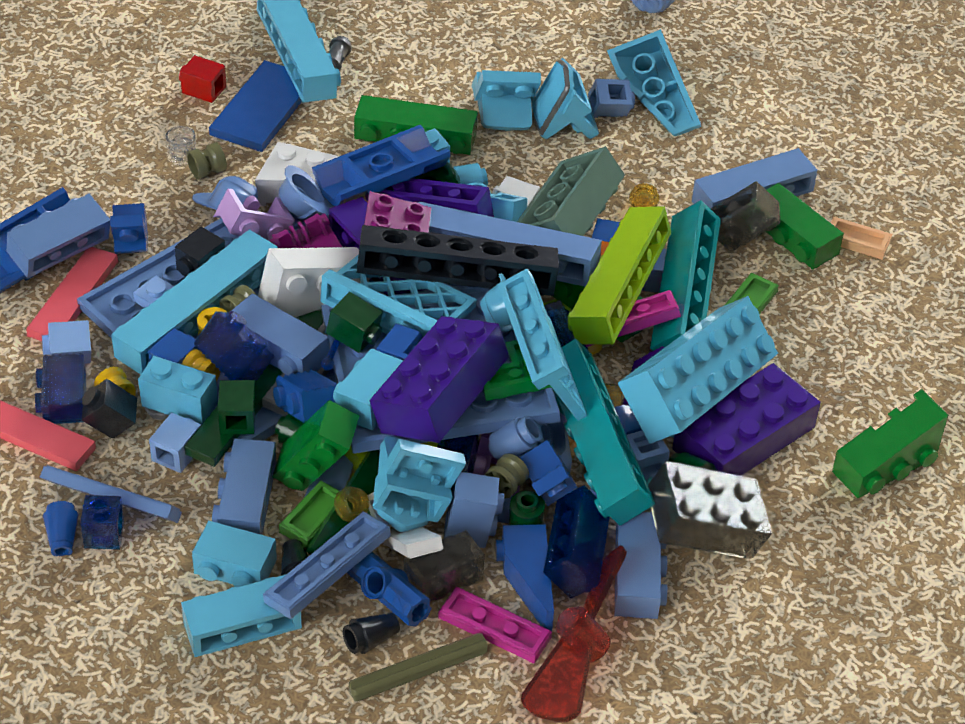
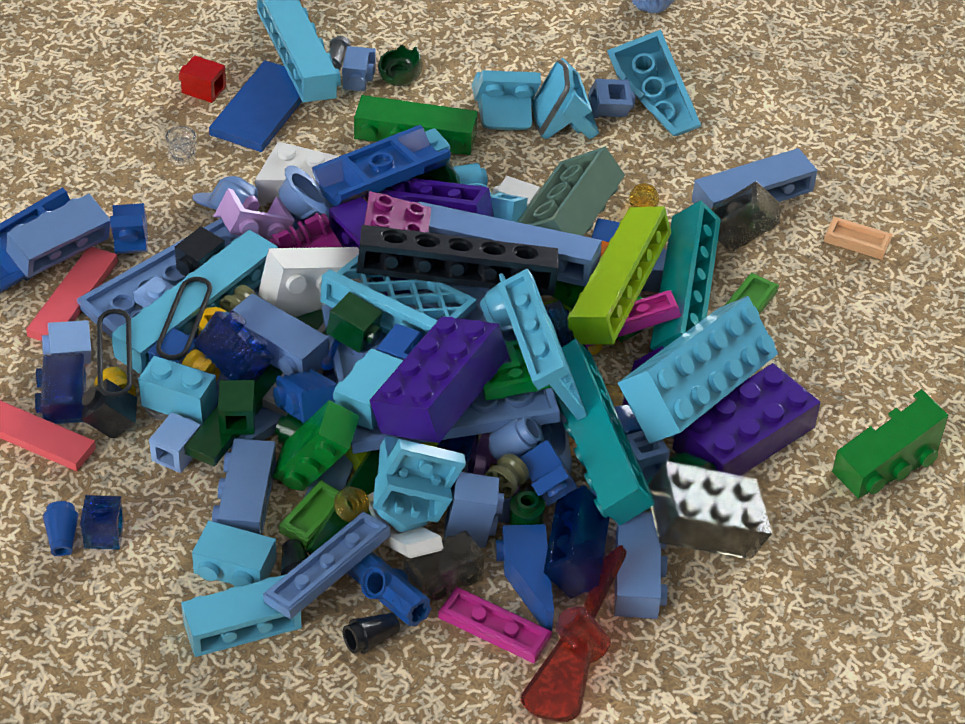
medium blue tile [40,465,182,523] -> none
olive wheel [187,142,227,180] -> none
olive axle [349,633,488,701] -> none
green brick [749,183,844,270] -> none
none -> black piece [97,309,132,397]
none -> black piece [156,277,212,360]
none -> medium blue brick [342,46,376,91]
none -> dark green hair [378,45,422,86]

